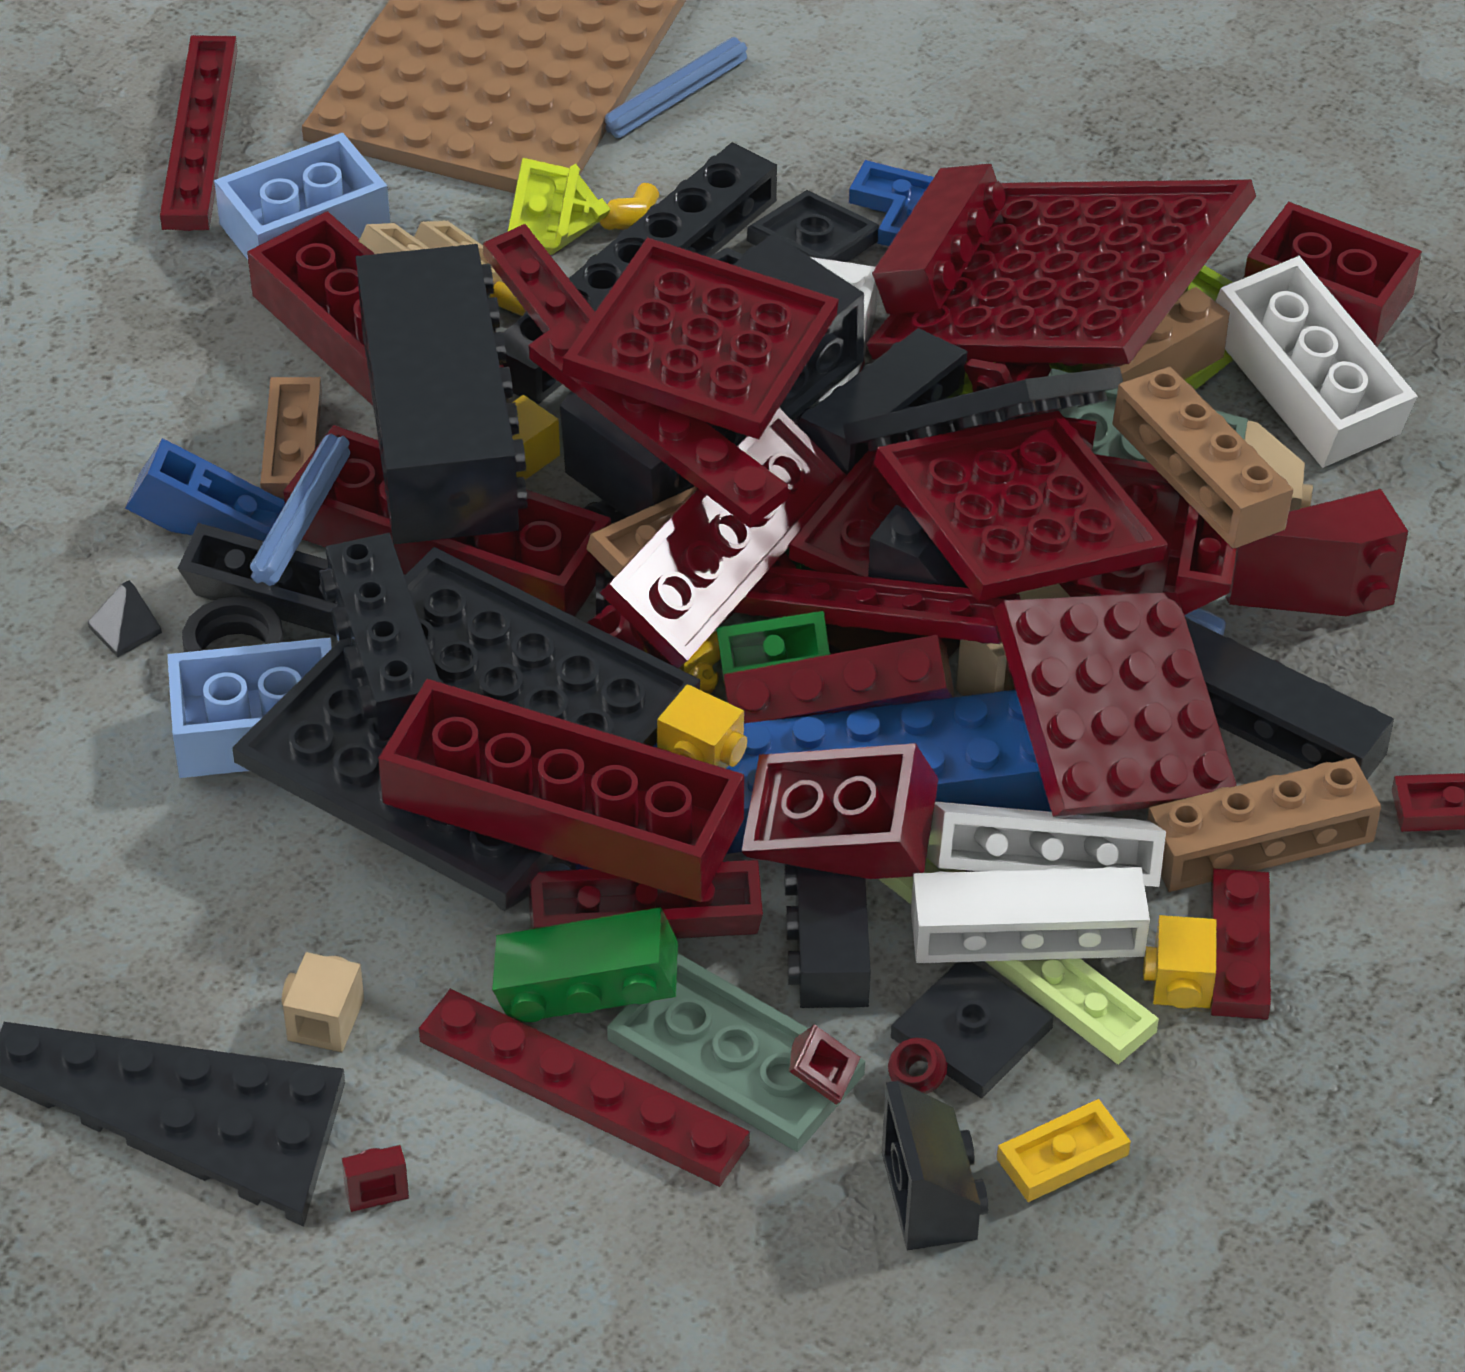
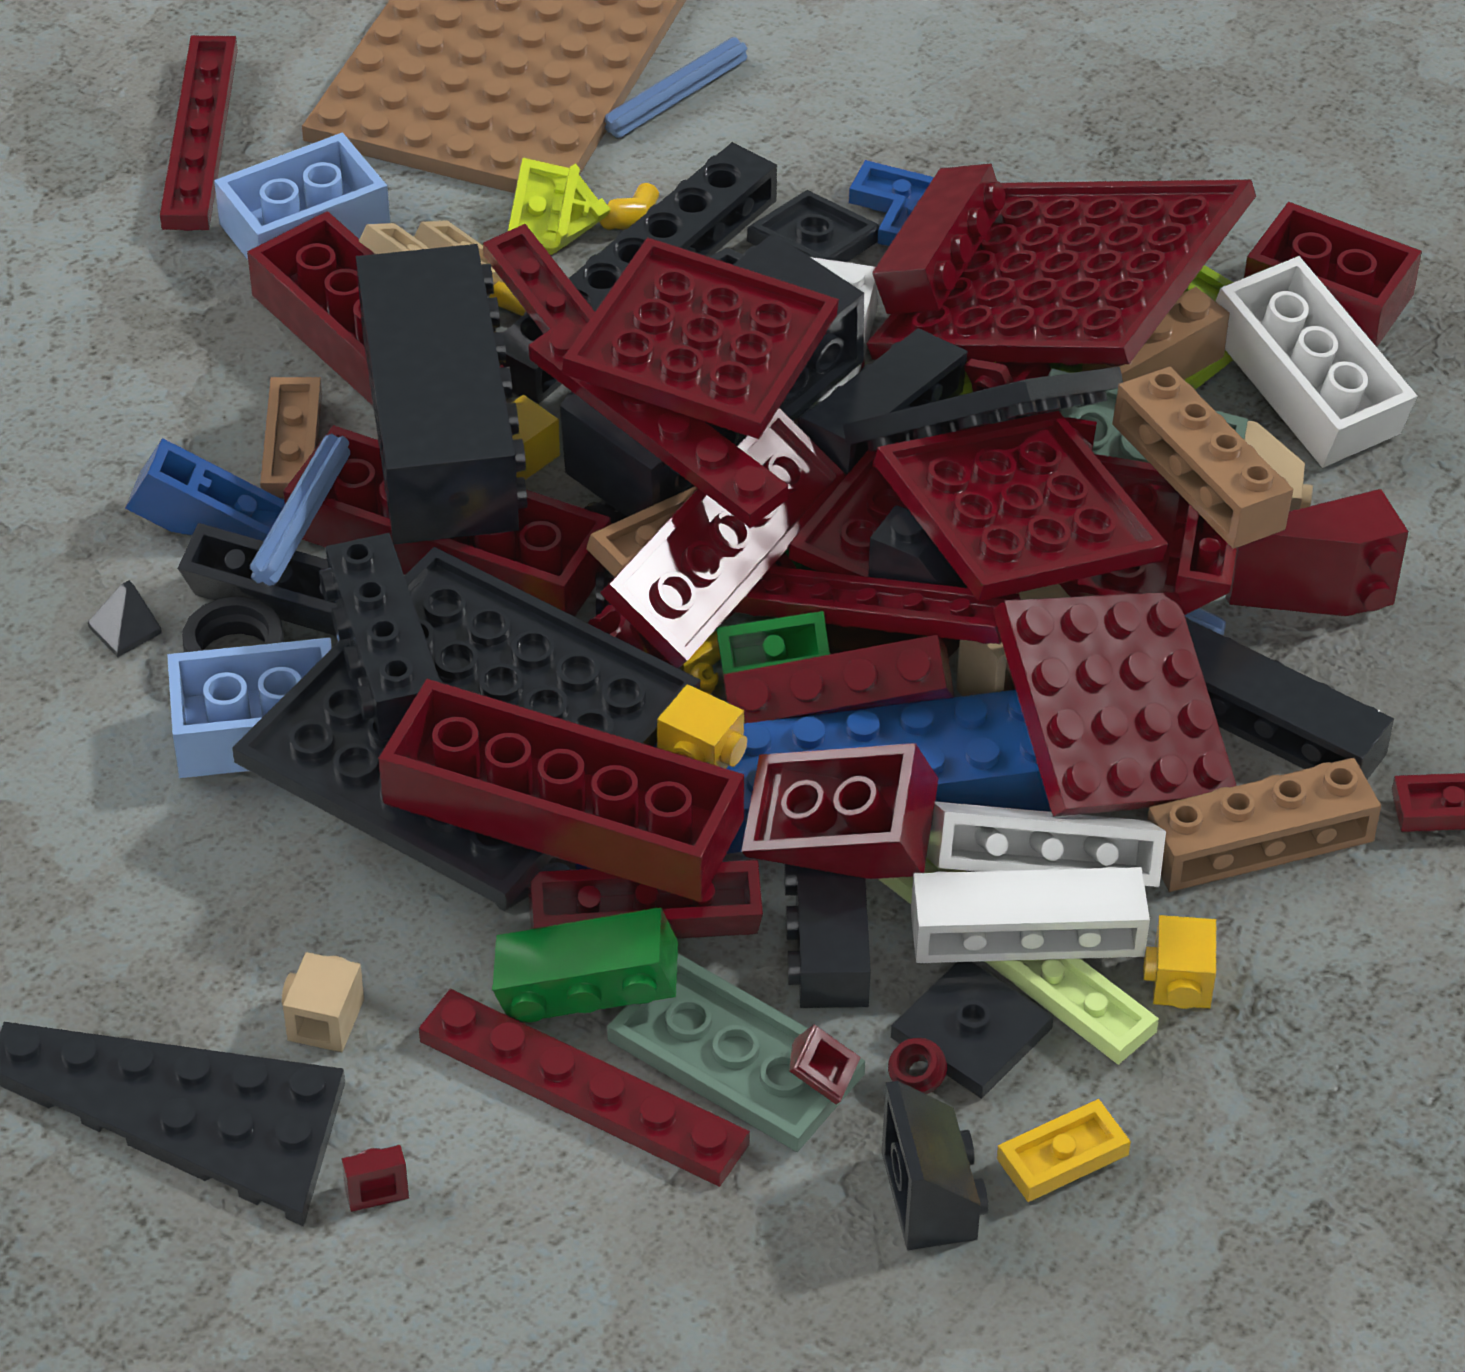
dark red plate [1211,868,1271,1020] -> none

